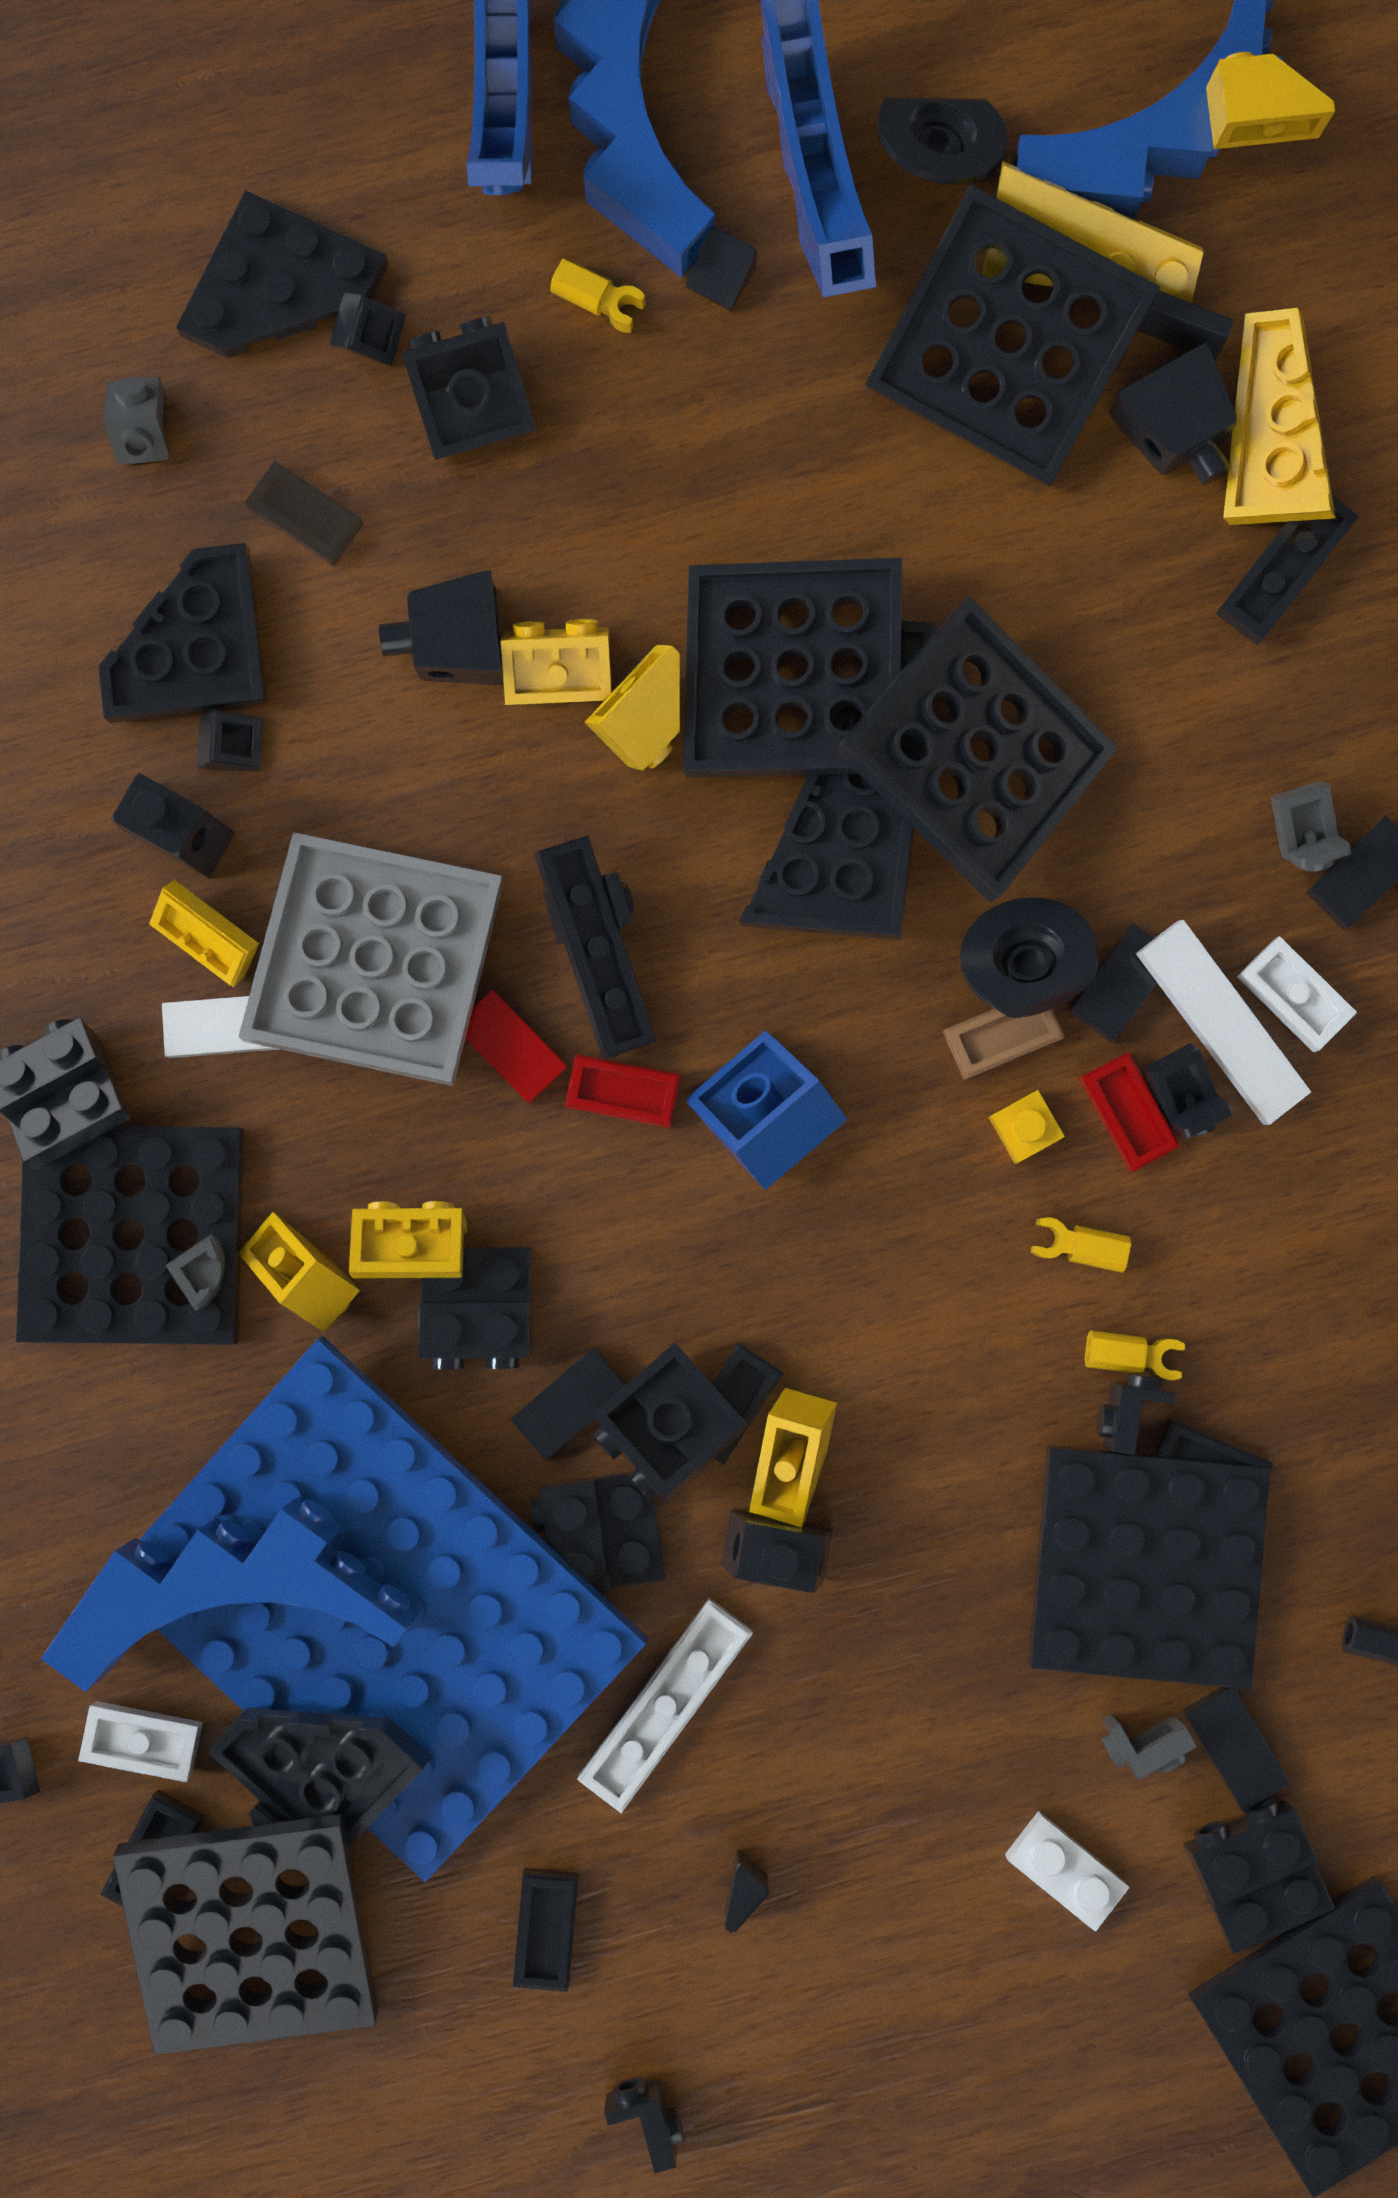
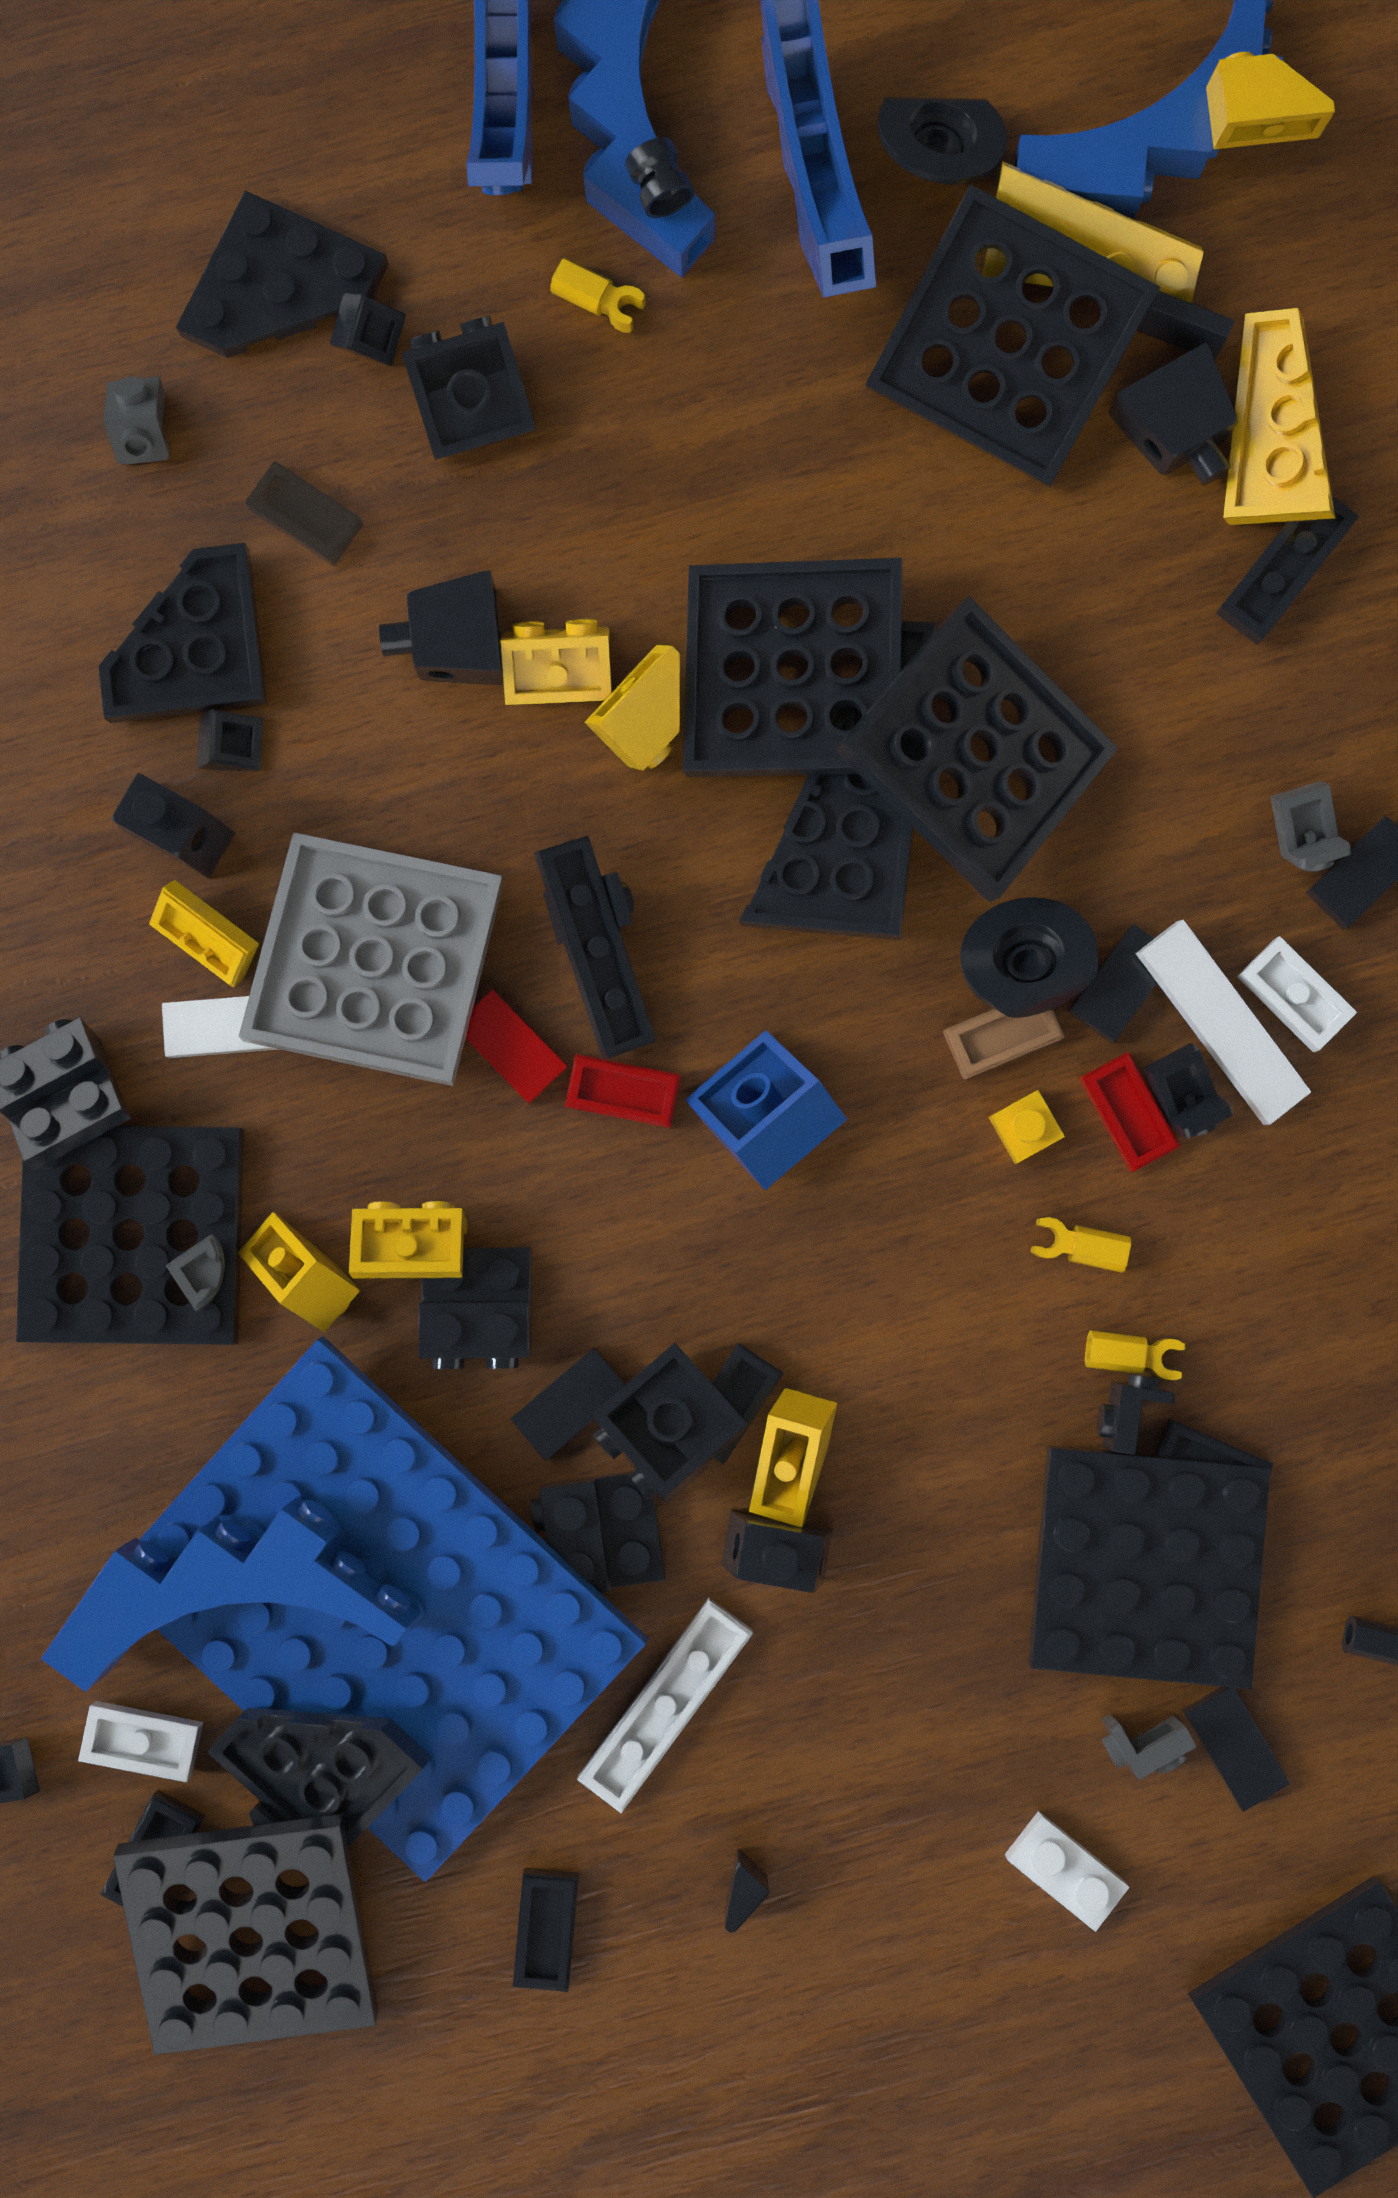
black bracket [604,2077,685,2174] -> none
black slope [686,227,757,311] -> none
black plate [1183,1798,1335,1954] -> none
none -> black wheel [625,137,695,218]

